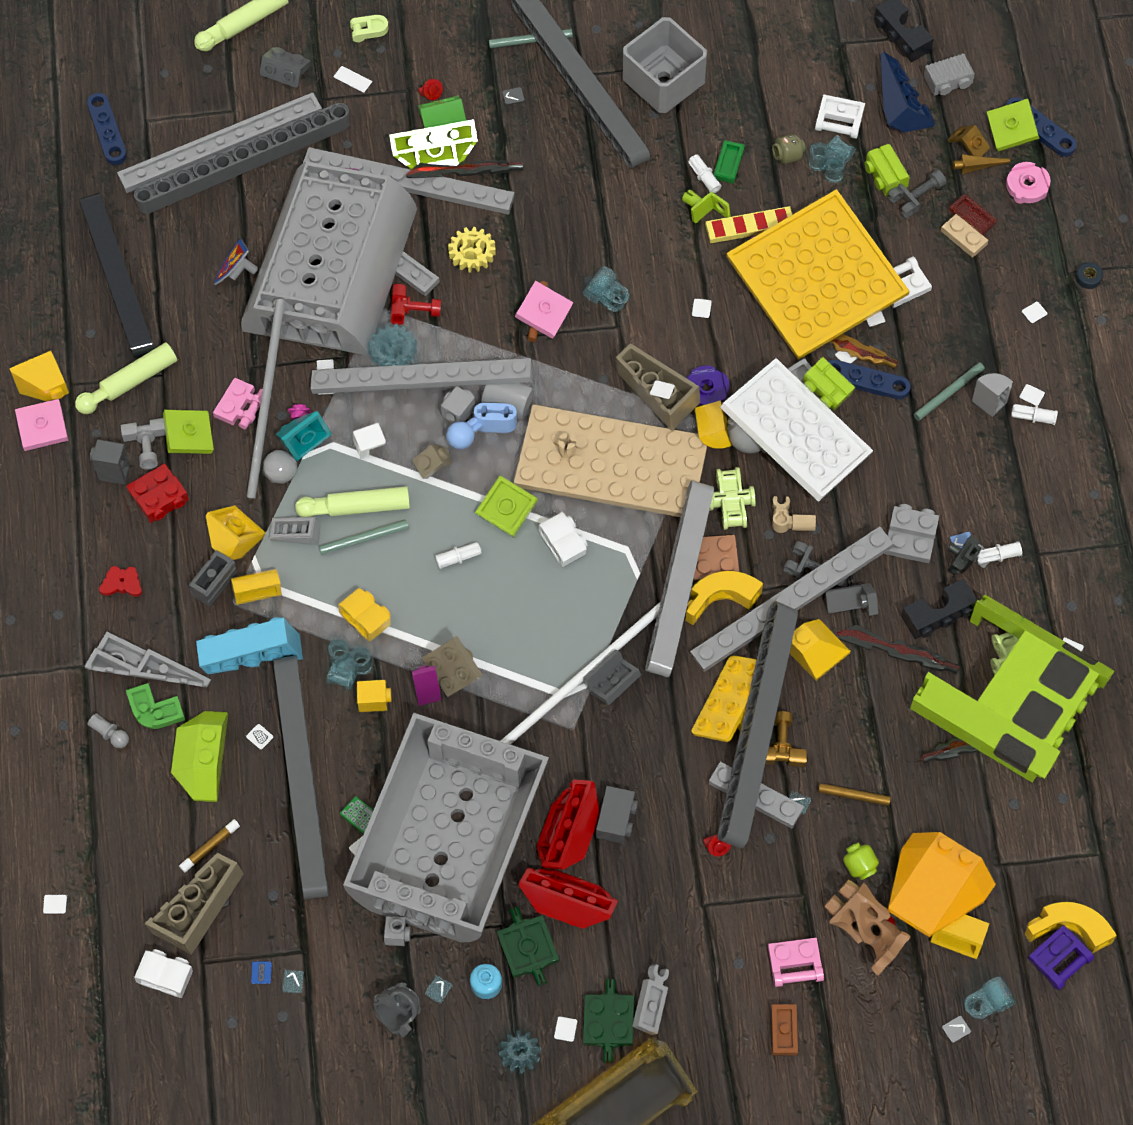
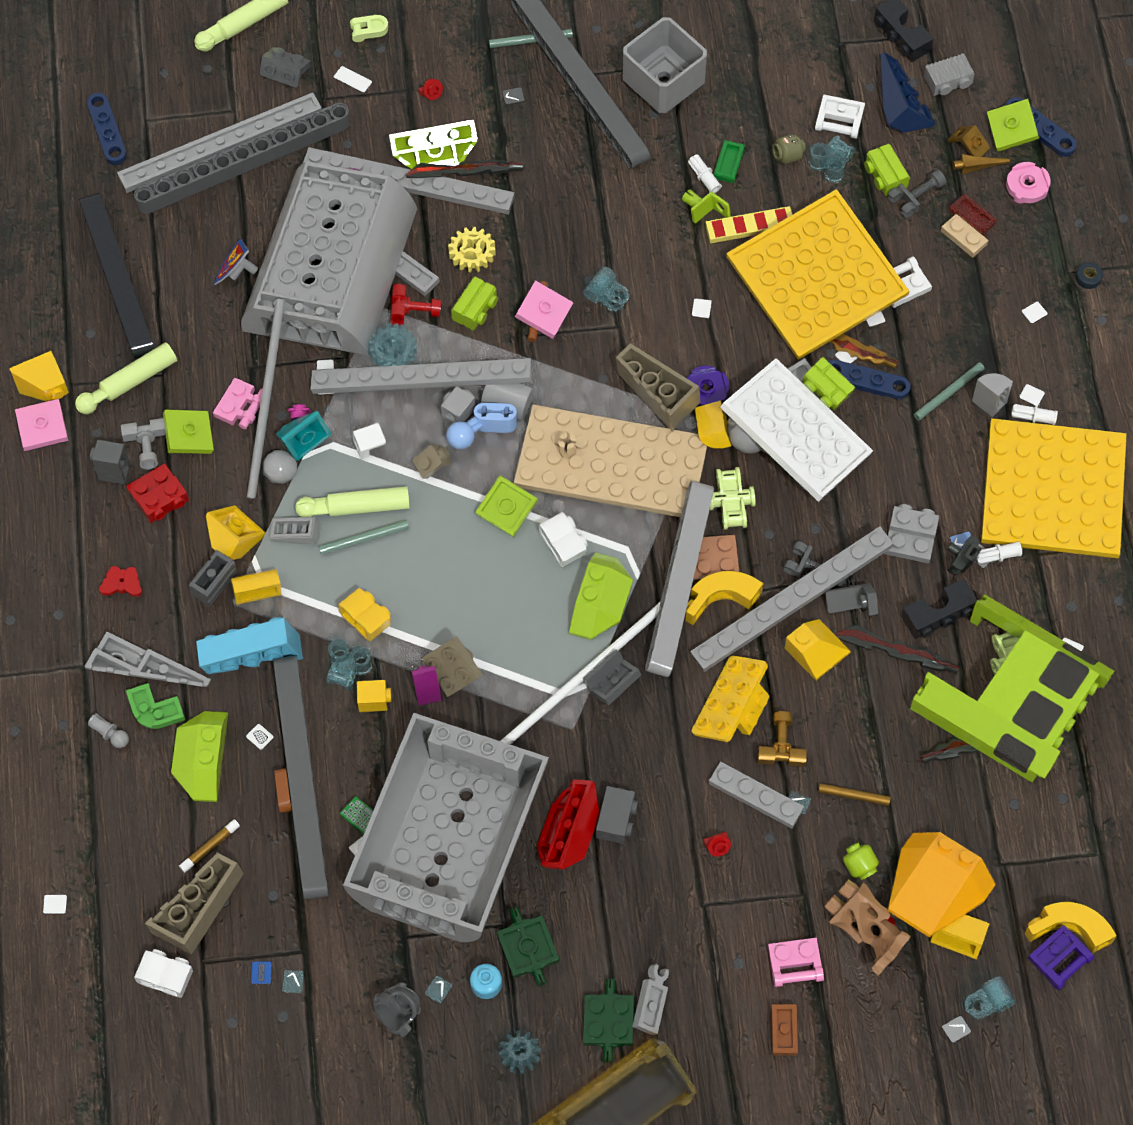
light grey plate [384,916,411,946] -> none
bright green panel [417,95,466,128] -> none
white axle [435,542,481,569] -> none
red wedge [519,868,618,929] -> none
white sticker [554,1017,577,1042] -> none
white sticker [650,381,675,399] -> none
dark grey beam [717,601,798,849] -> none
tan bar [772,496,816,533] -> none
none -> dark orange beam [274,768,292,813]
none -> lime brick [451,277,498,331]
none -> lime wedge [569,552,633,640]
none -> yellow plate [981,418,1126,558]

